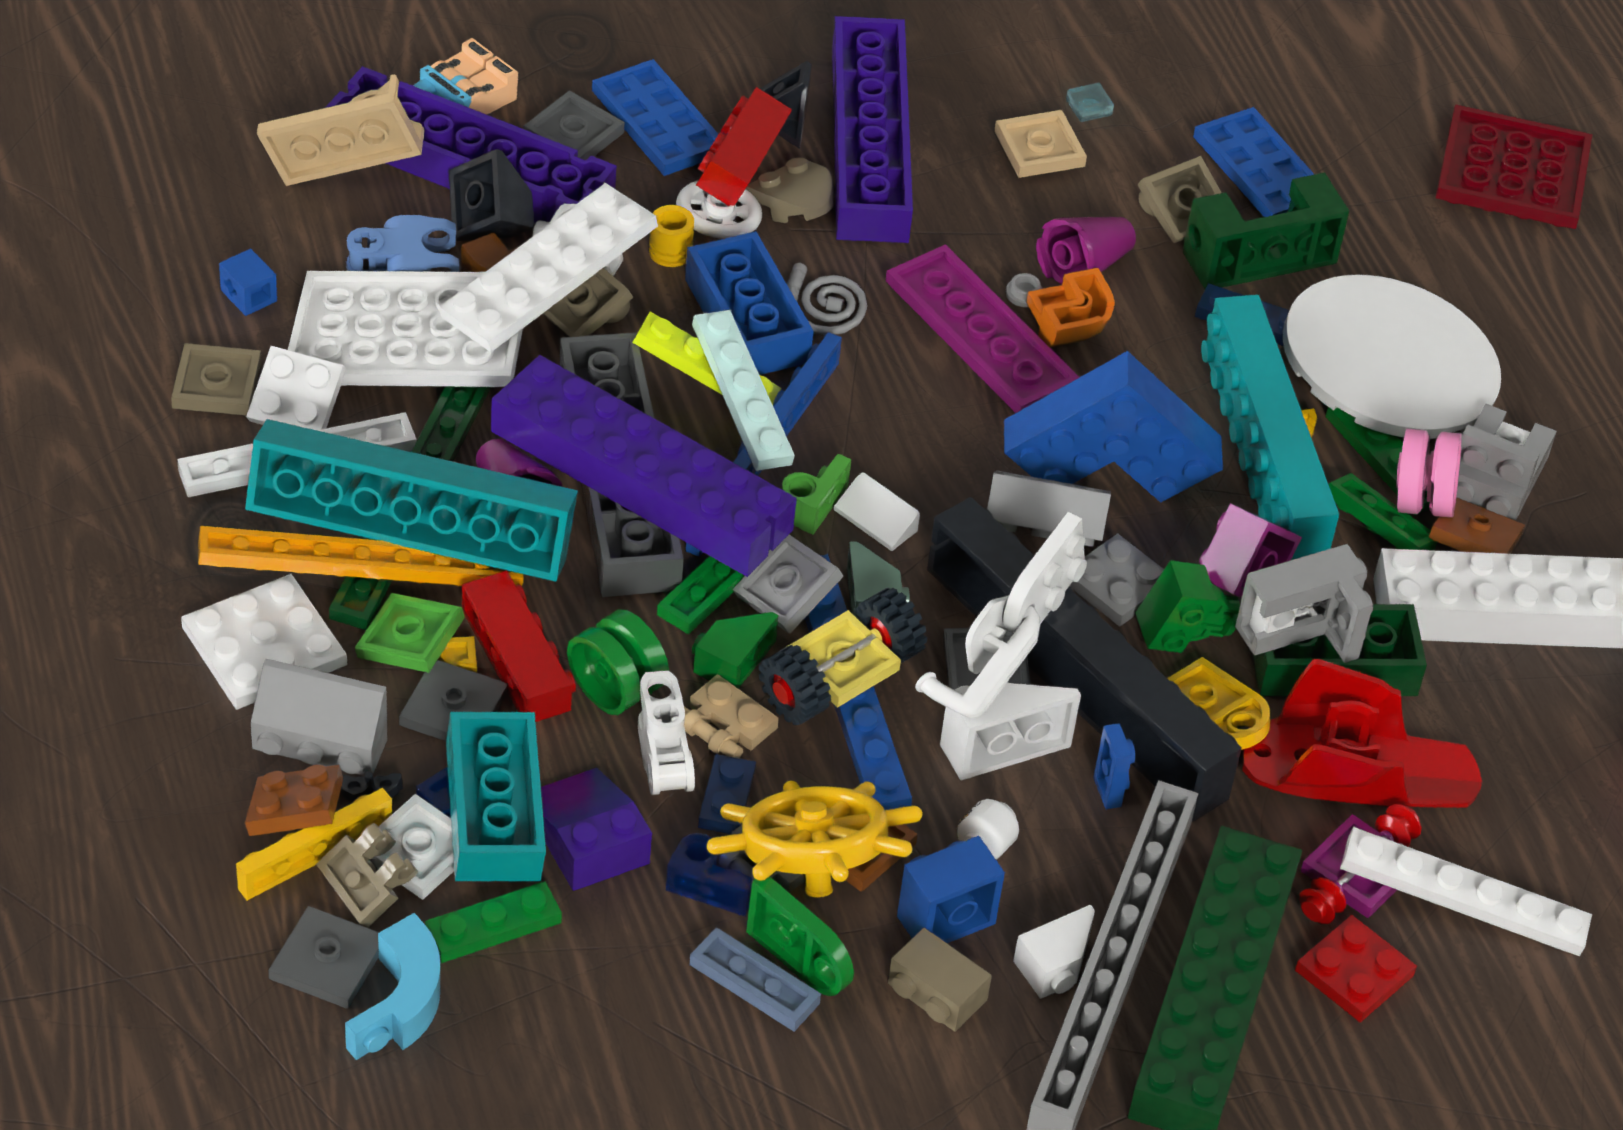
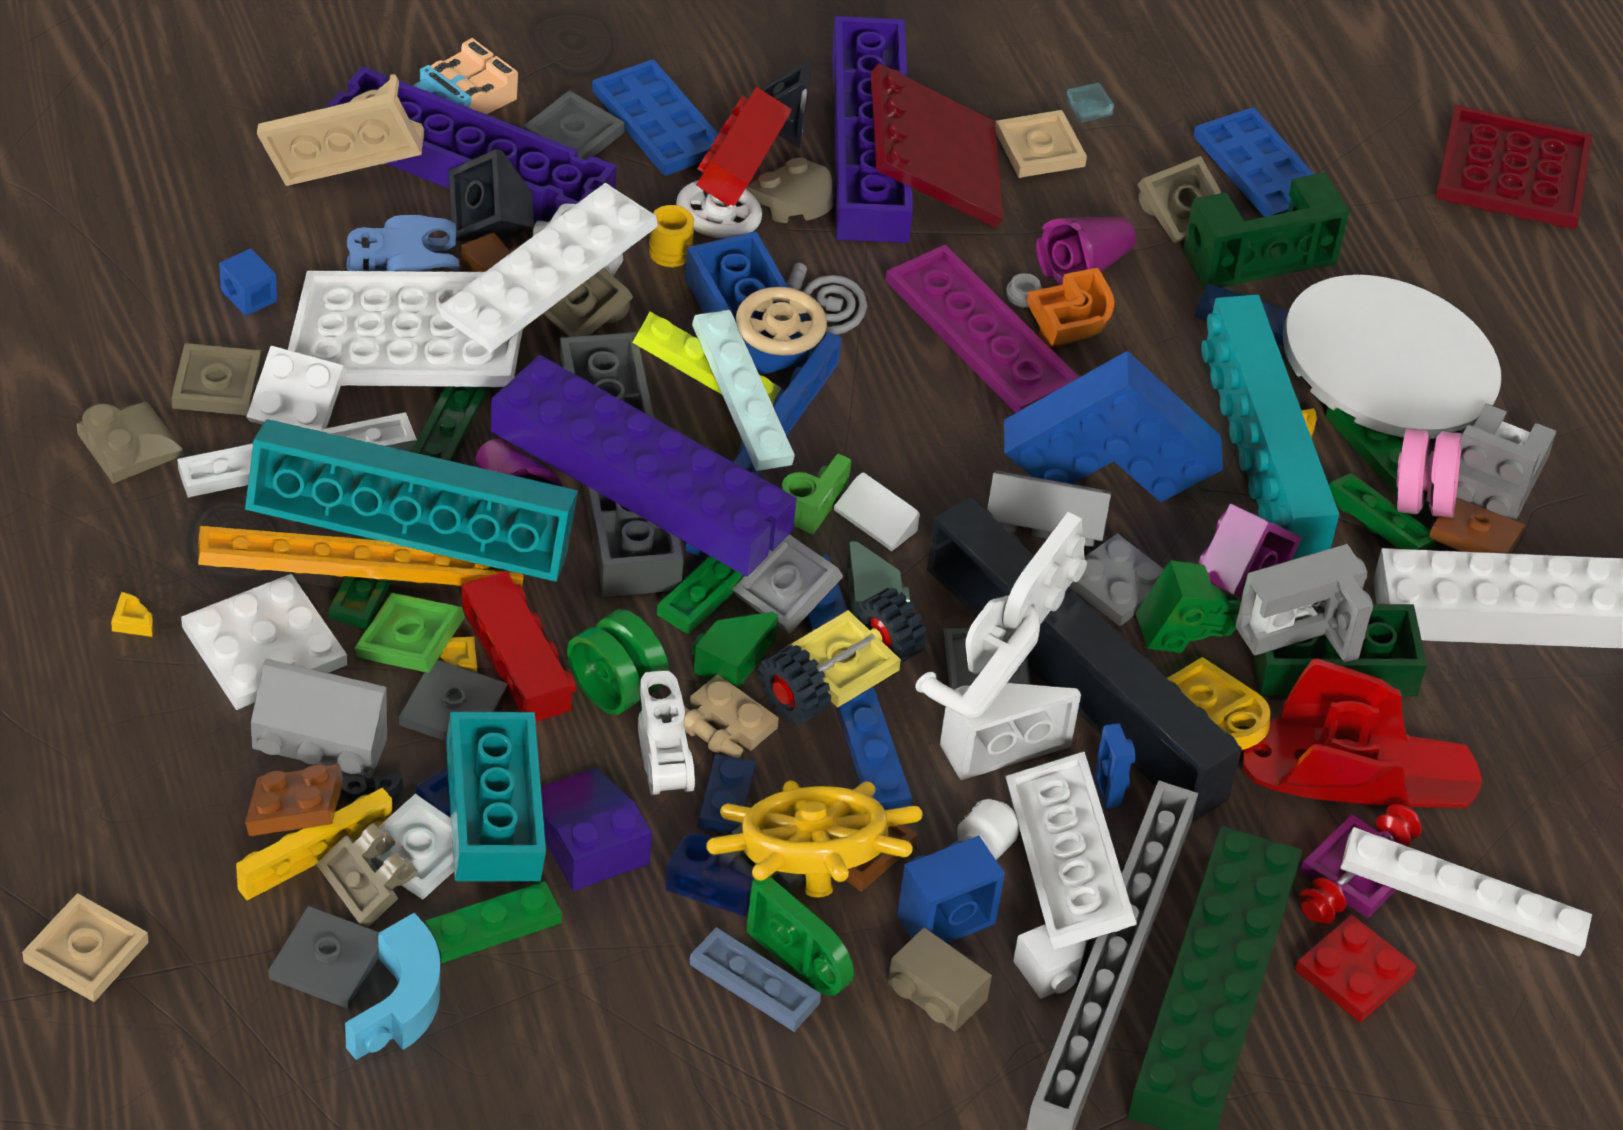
none -> tan plate [22,893,149,1002]
none -> dark tan slope [76,401,184,483]
none -> yellow tile [111,592,153,637]
none -> tan plate [736,287,827,356]
none -> dark red plate [871,63,1003,227]
none -> white plate [1005,752,1137,950]

